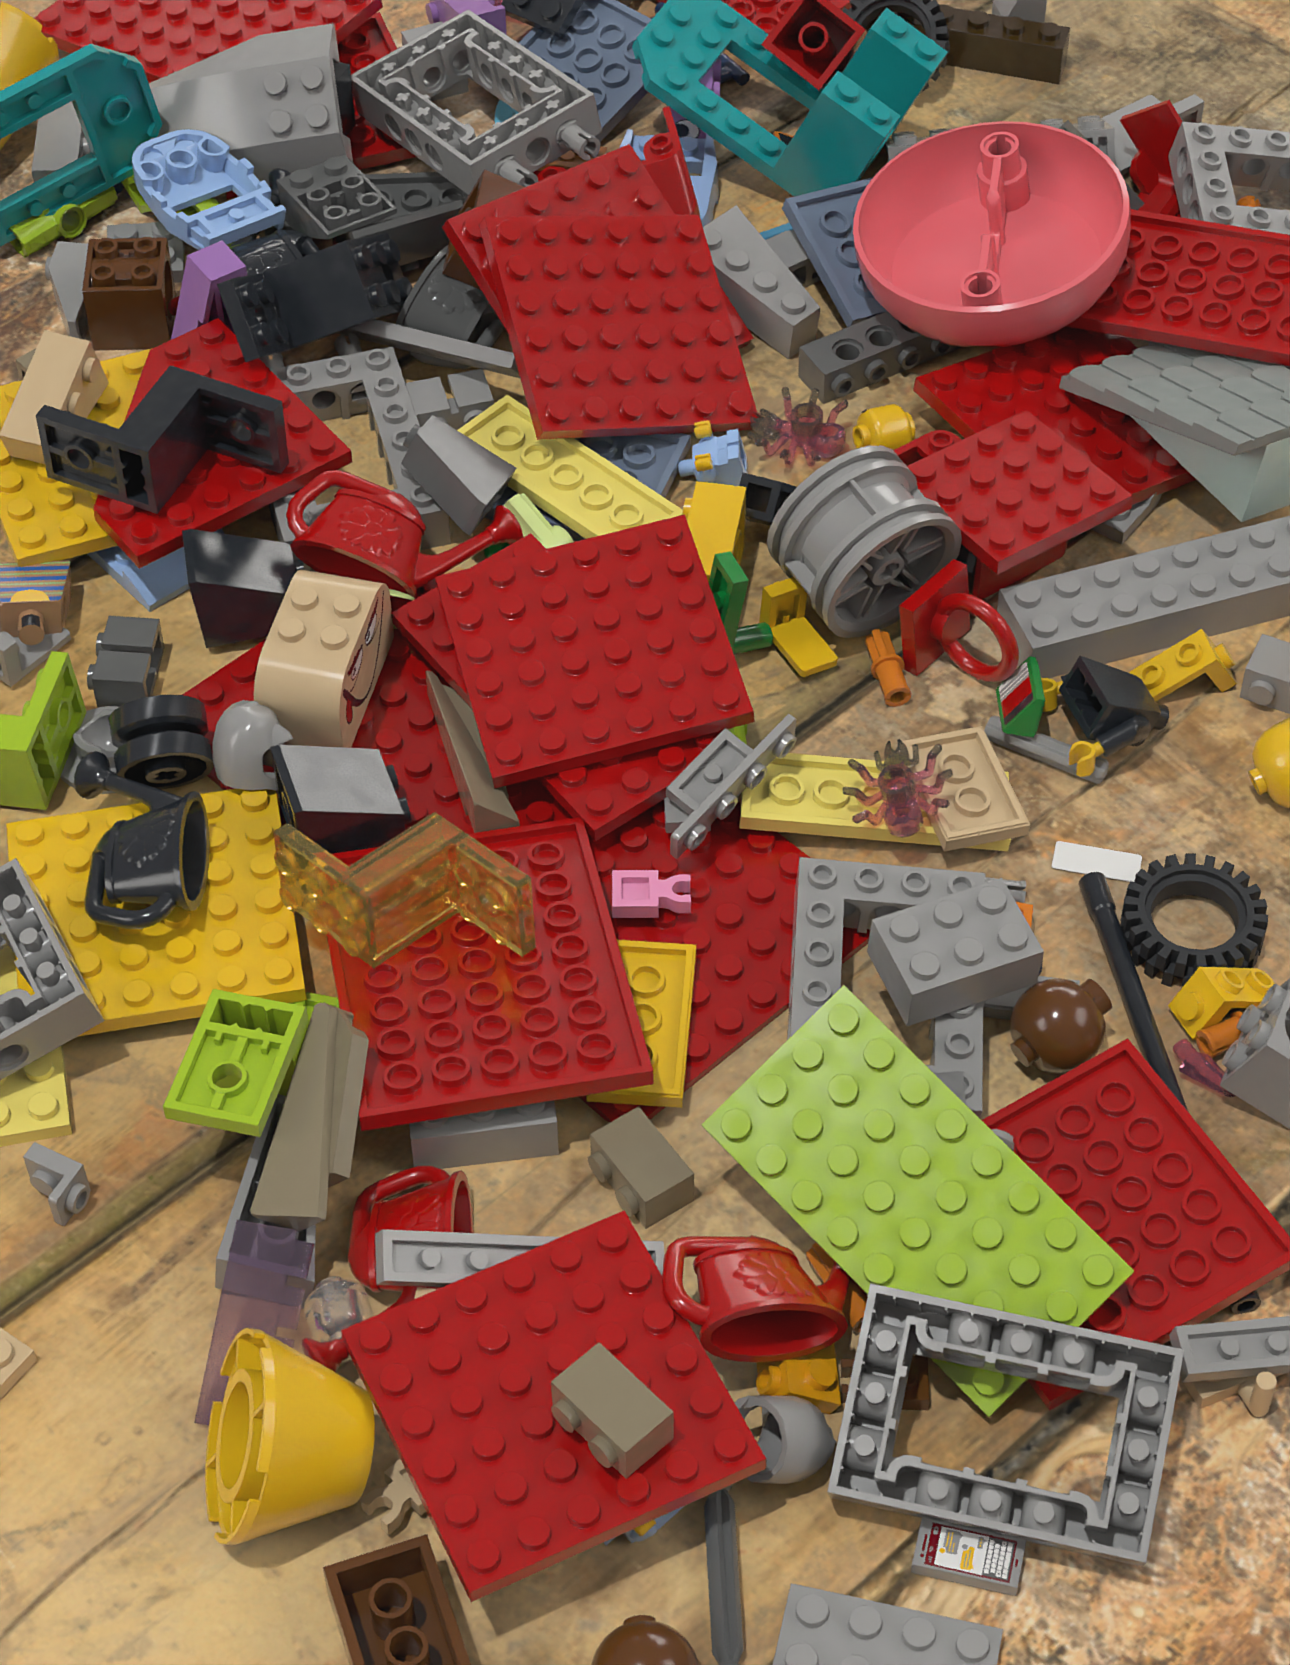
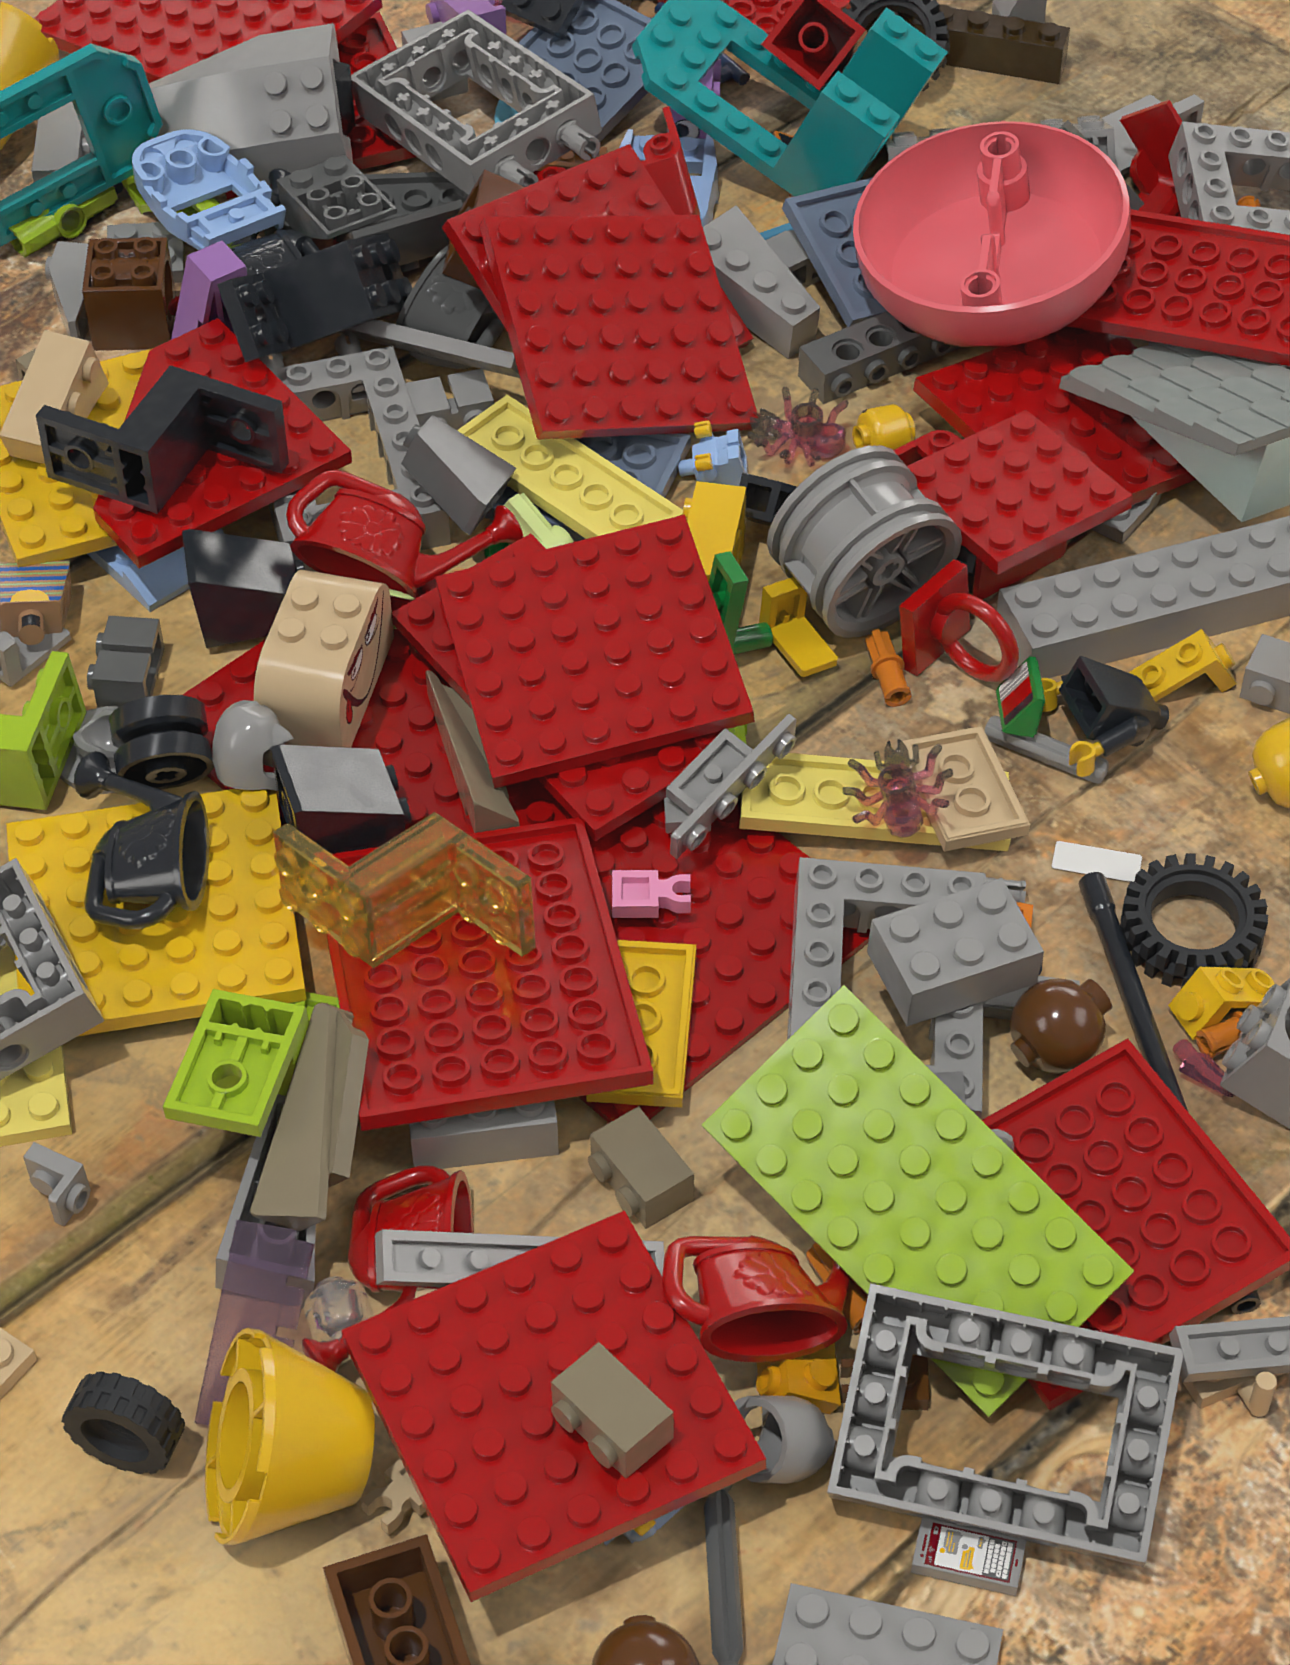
none -> black tyre [62,1371,185,1474]

